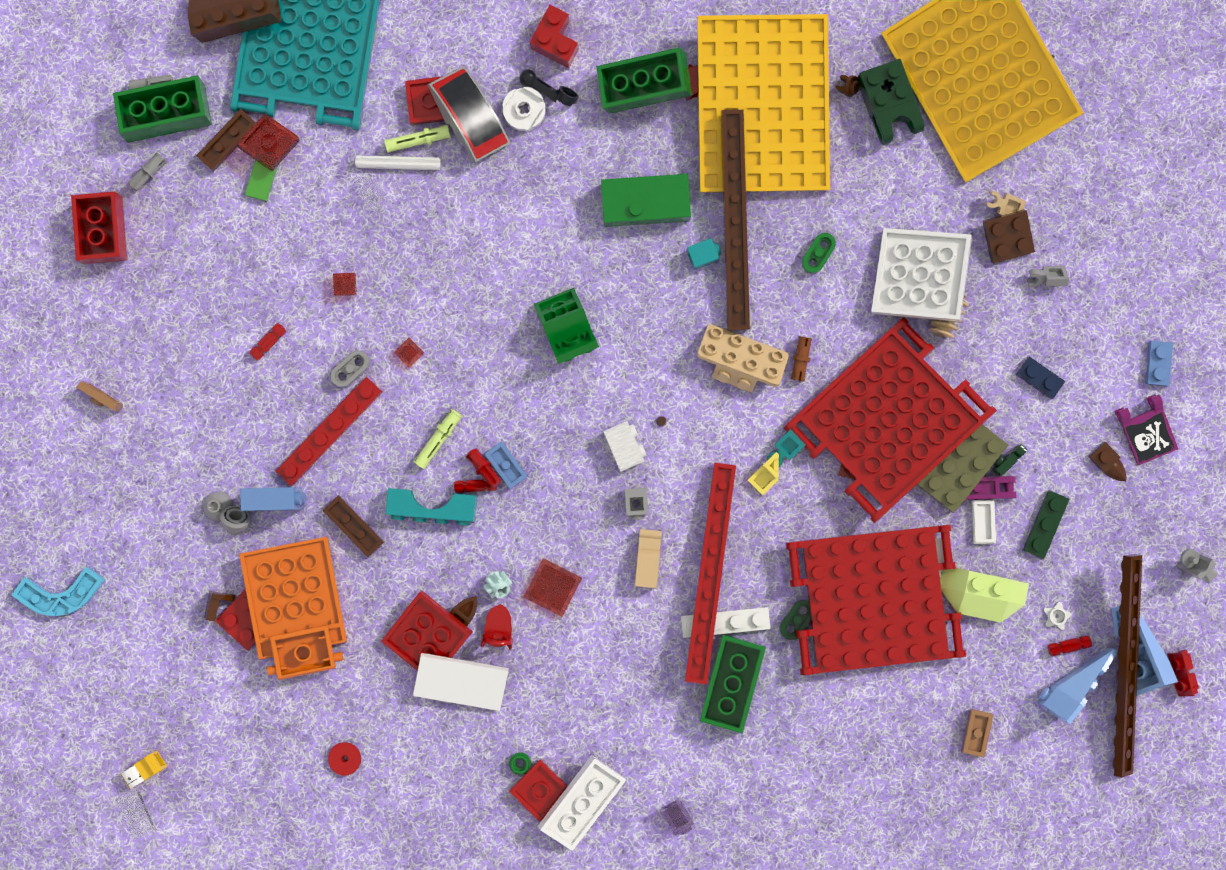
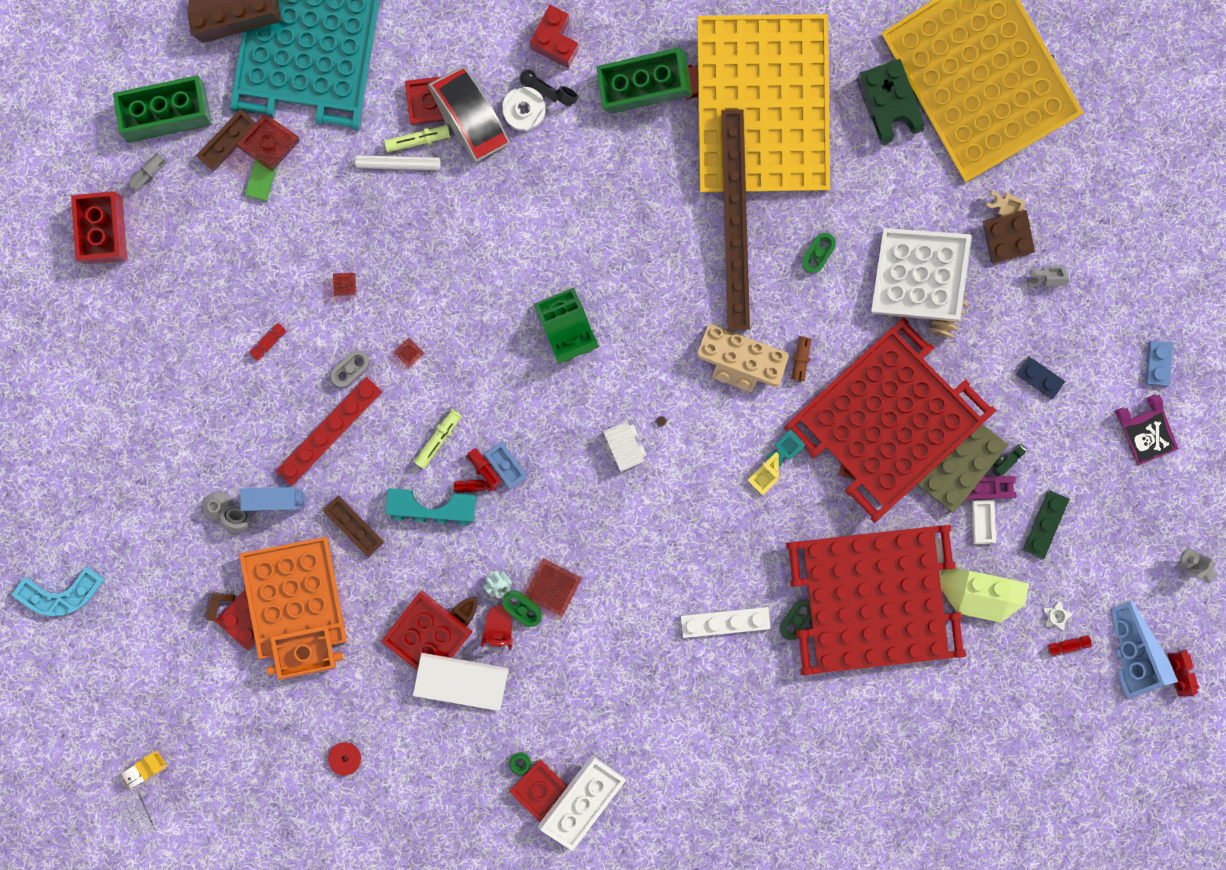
medium nougat plate [76,381,123,412] -> none
light grey axle [129,75,173,89] -> none
green brick [601,174,691,227] -> none
light grey brick [625,488,648,520] -> none
tan piece [635,529,662,588] -> none
clear purple brick [661,798,694,835] -> none
red plate [685,462,736,685] -> none
teal brick [686,238,721,270] -> none
green brick [700,634,767,734] -> none
reddish brown plate [836,75,860,97] -> none
medium nougat plate [961,708,994,758] -> none
light blue wedge [1038,647,1118,724] -> none
reddish brown plate [1088,442,1127,482] -> none
reddish brown plate [1113,554,1143,778] -> none
none -> green plate [503,590,542,627]

